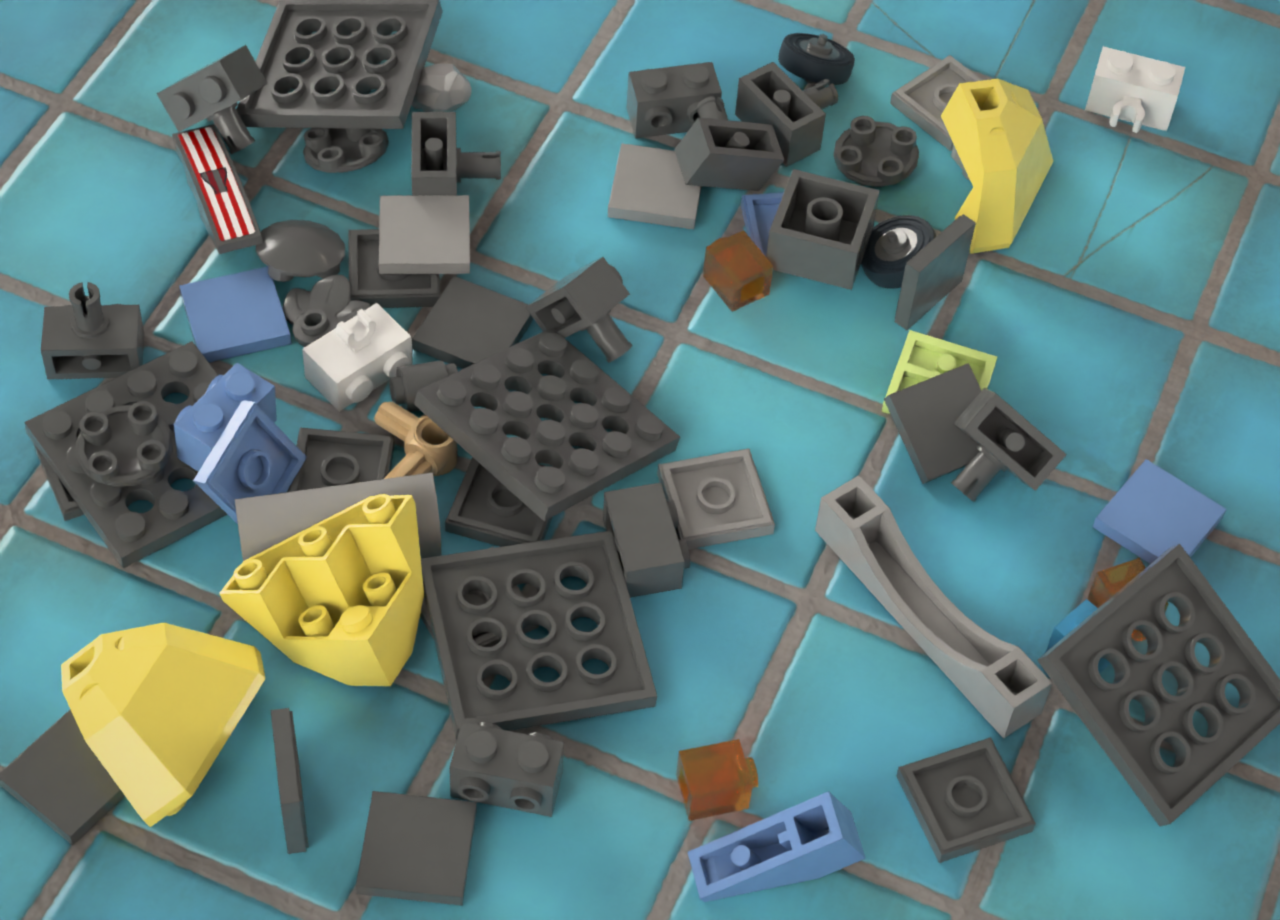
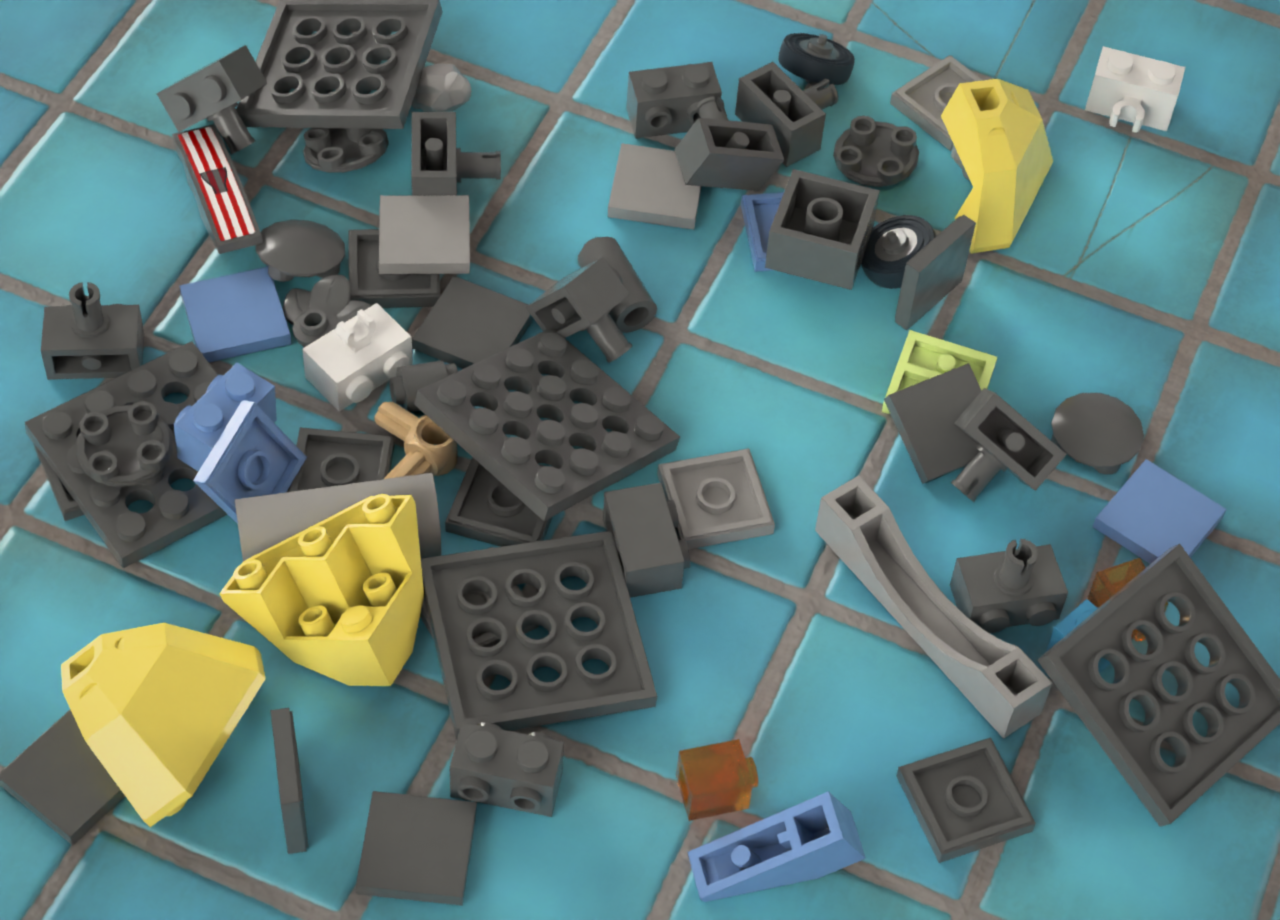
clear orange brick [703,230,773,312] -> none
none -> dark grey brick [577,237,657,333]
none -> dark grey brick [950,539,1068,633]
none -> dark grey dish [1051,393,1144,474]

